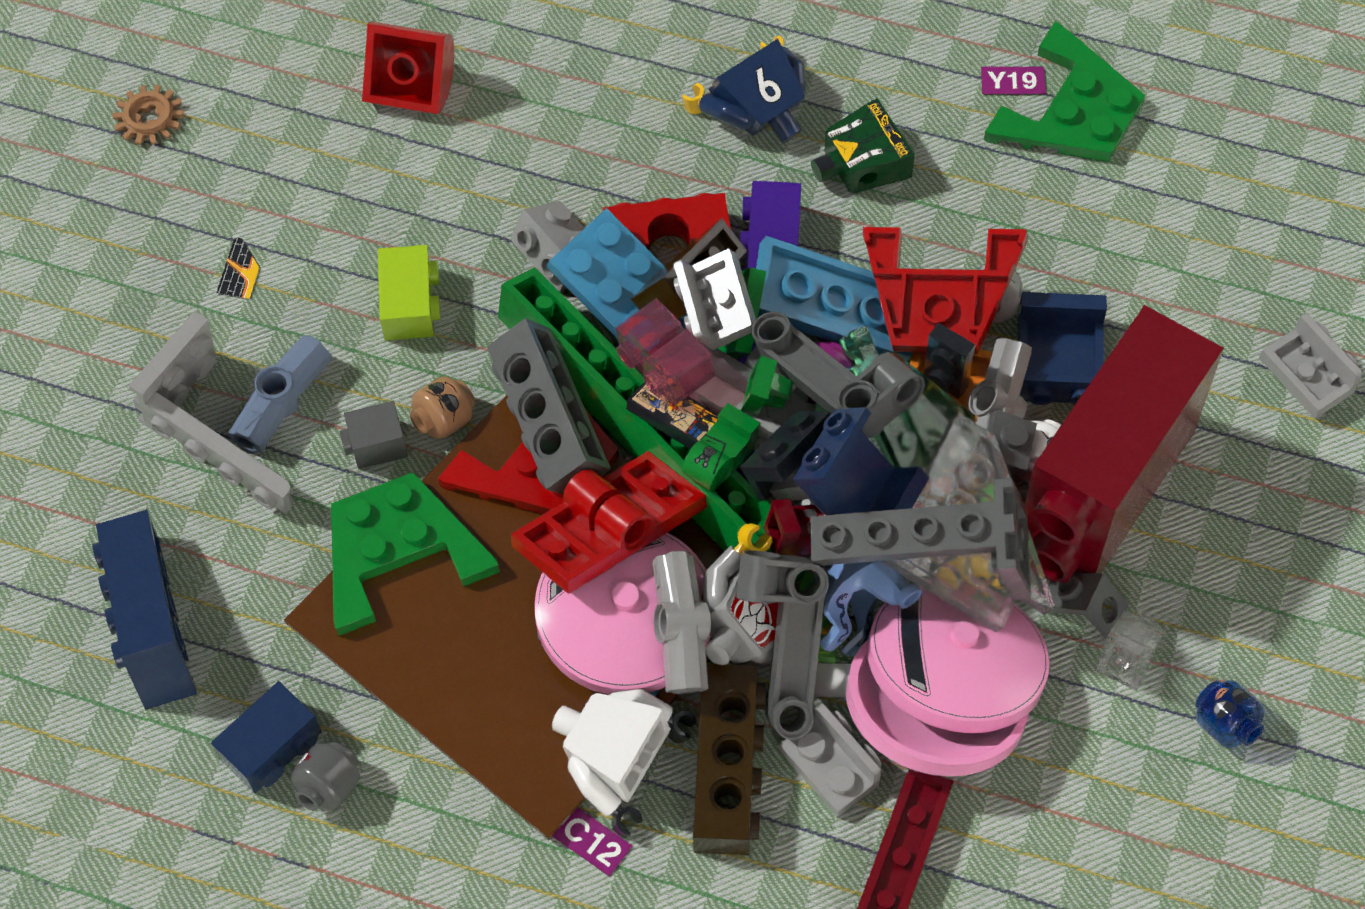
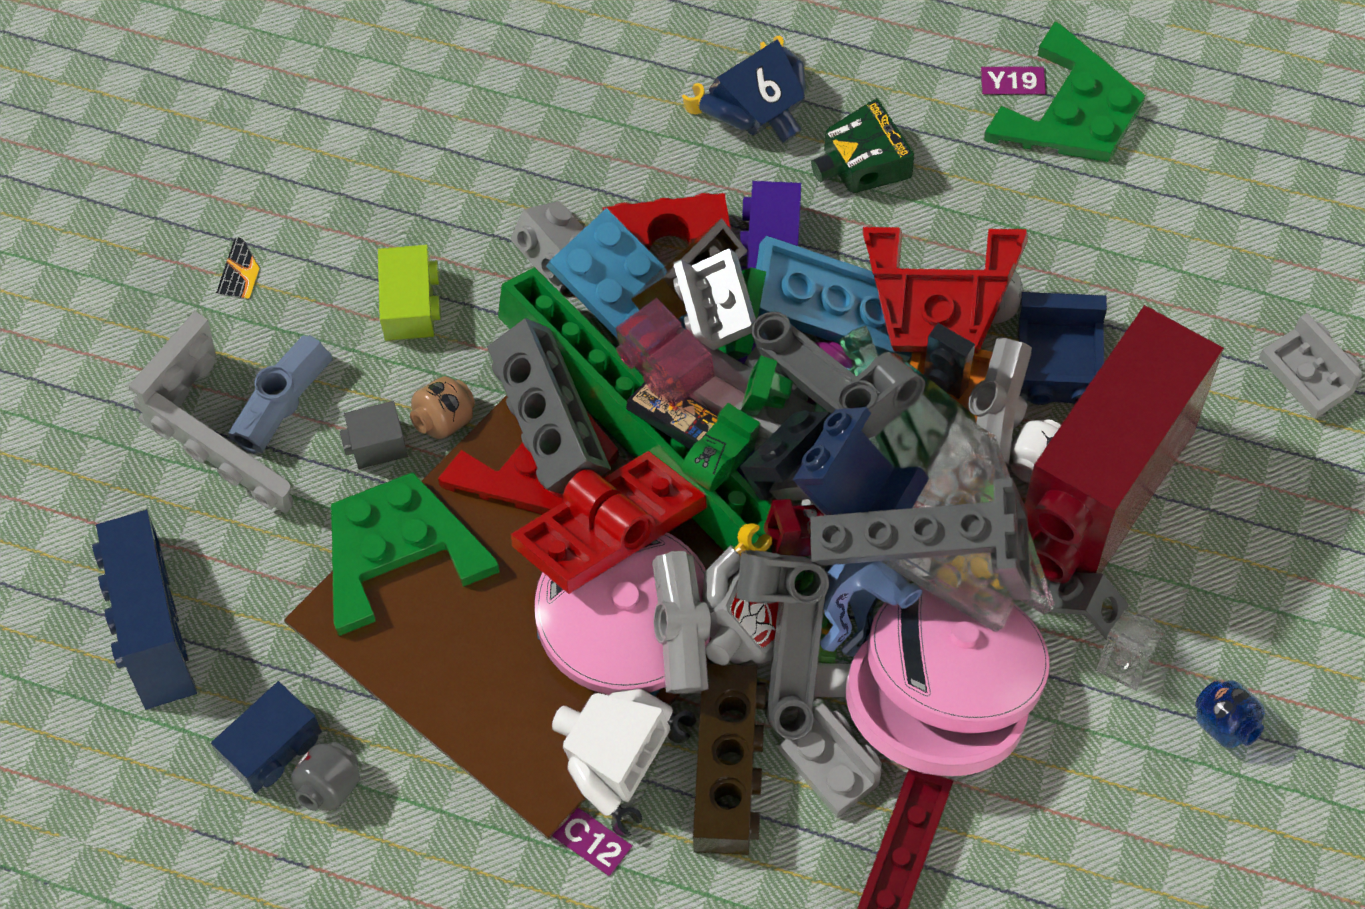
medium nougat gear [112,85,184,145] -> none
red brick [362,21,455,114] -> none
dark grey bracket [972,410,1037,483] -> none

